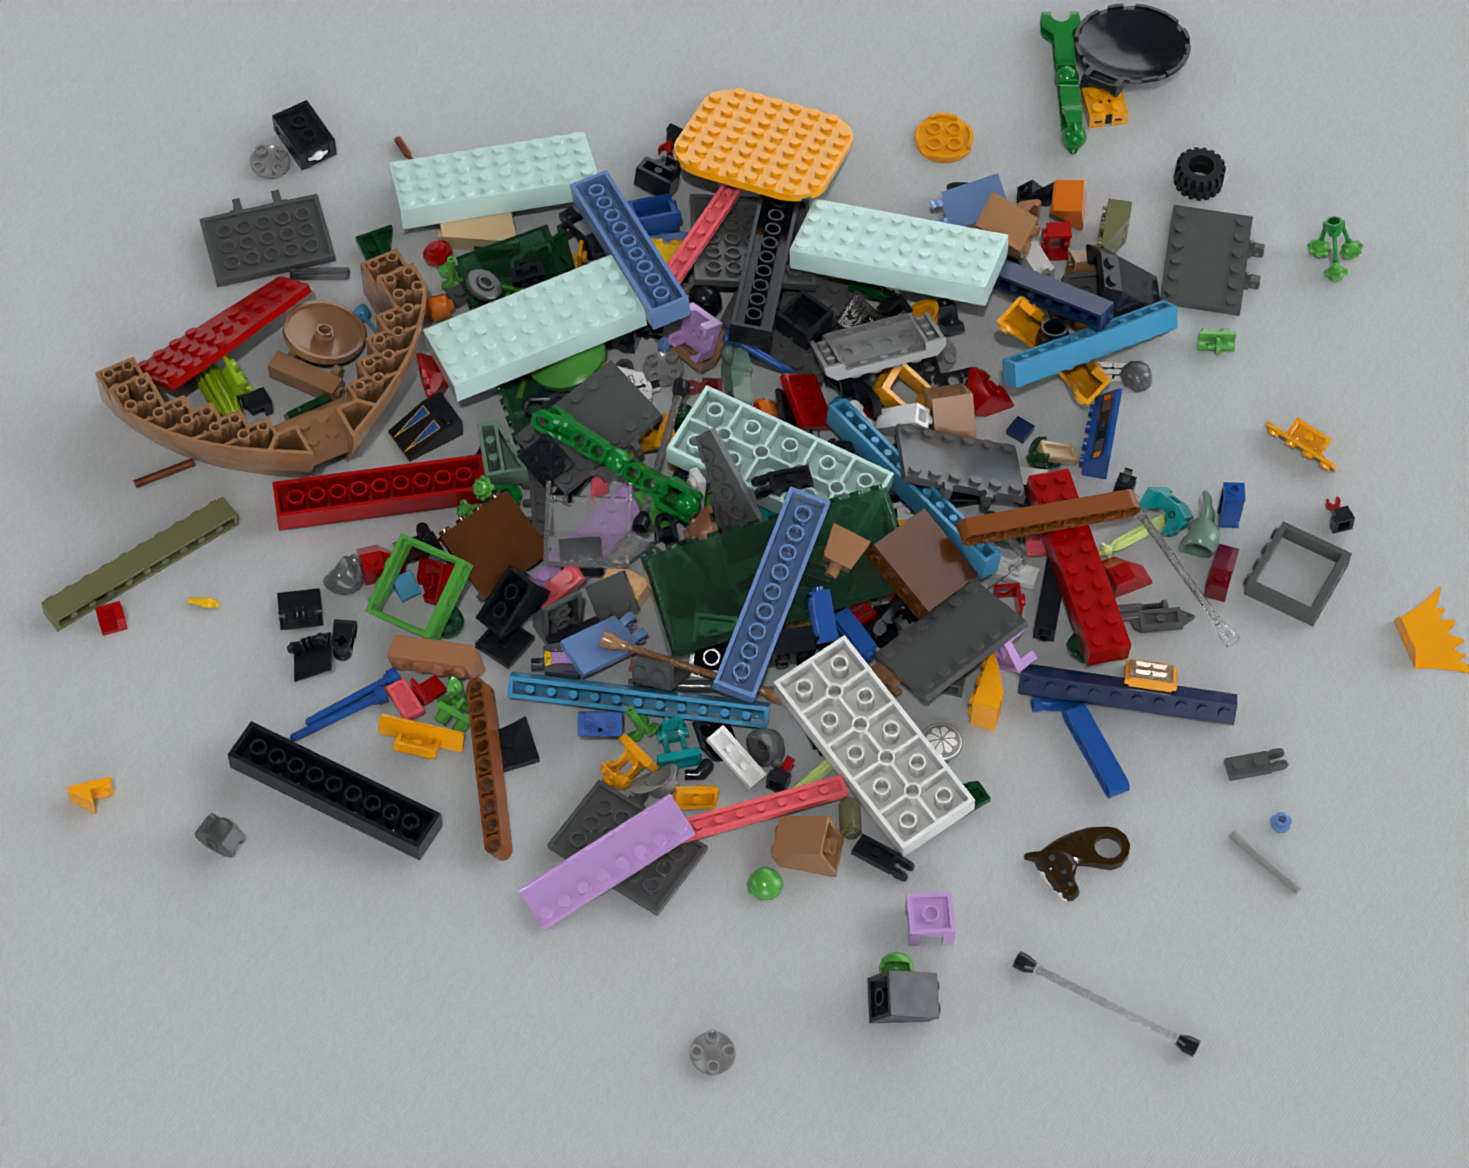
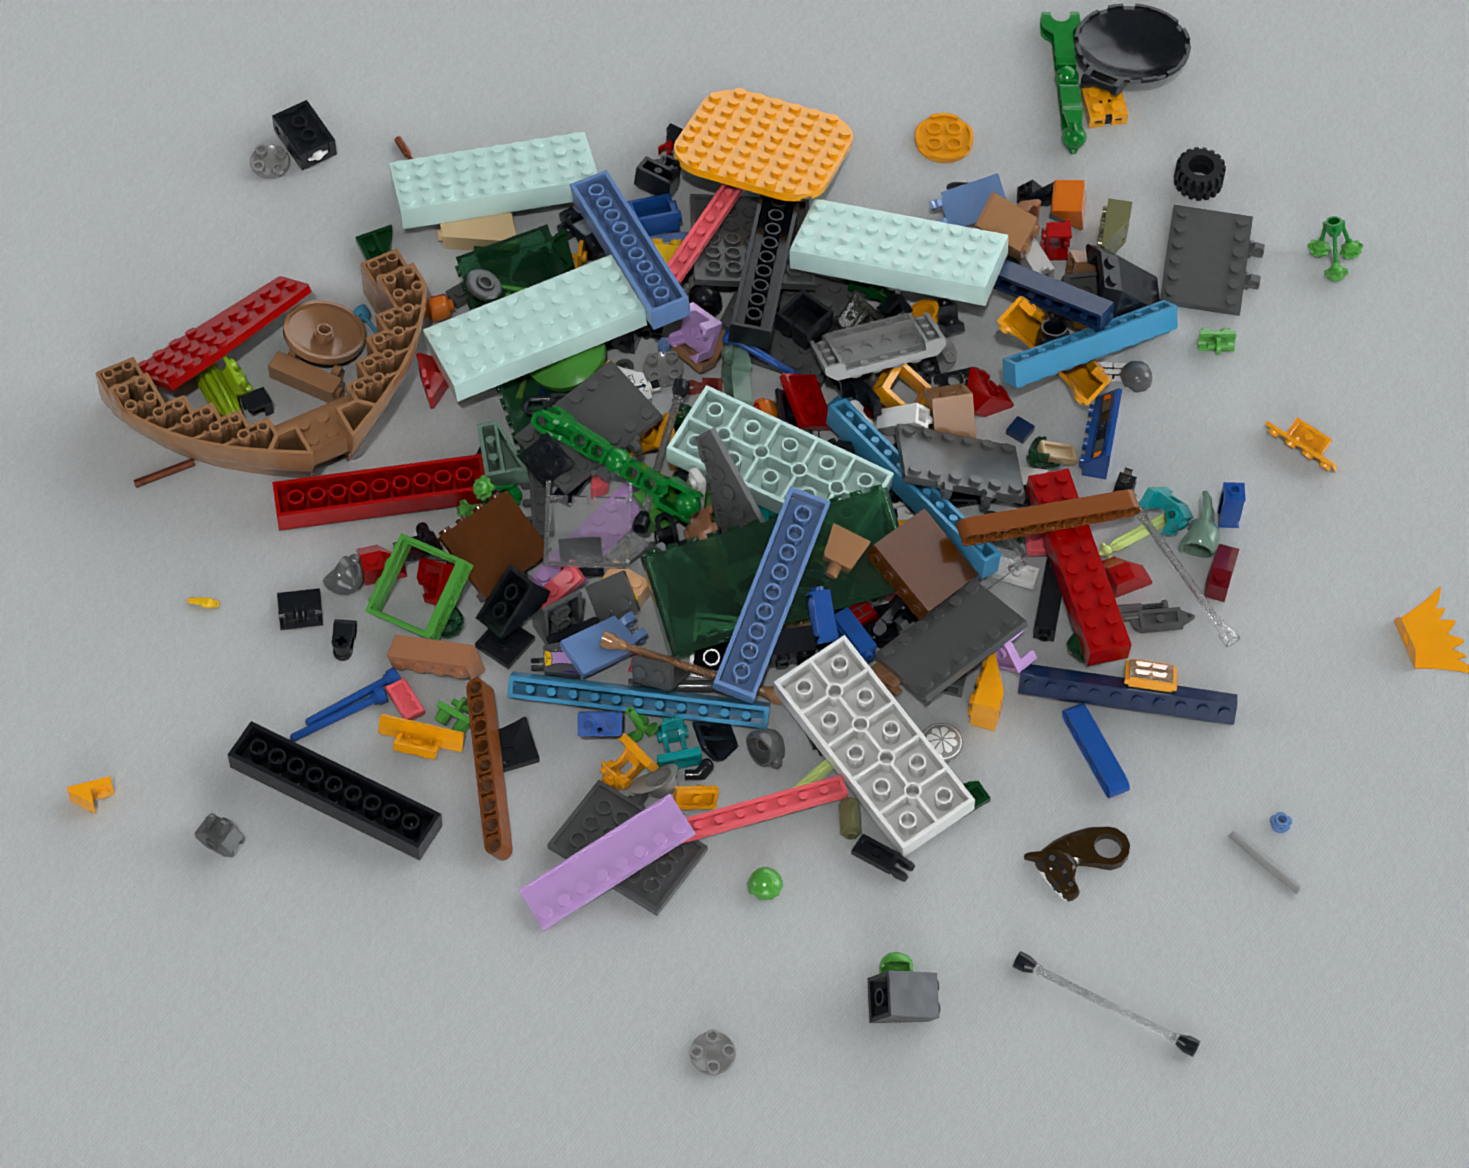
olive brick [41,497,239,632] -> none
red panel [95,601,128,636] -> none
dark grey hinge [200,190,336,287] -> none
dark green wing [283,392,330,421] -> none
black hinge [287,632,332,682] -> none
black axle [290,267,350,280] -> none
black slope [388,392,463,462] -> none
dark azure slope [393,570,421,603] -> none
red bracket [410,675,447,706] -> none
red plate [423,240,453,267] -> none
bright green plant [437,675,467,706] -> none
bright green plant [438,256,471,290] -> none
black piece [508,257,546,290] -> none
white plate [706,725,767,790] -> none
black hinge [751,465,814,497] -> none
black piece [765,755,795,793] -> none
medium nougat slope [770,816,845,877] -> none
lavender panel [905,892,956,946] -> none
red bracket [993,583,1026,617] -> none
blue piece [1030,696,1085,712] -> none
dark grey hinge [1224,748,1289,781] -> none
dark grey window [1243,521,1352,627] -> none
black piece [1325,496,1355,534] -> none

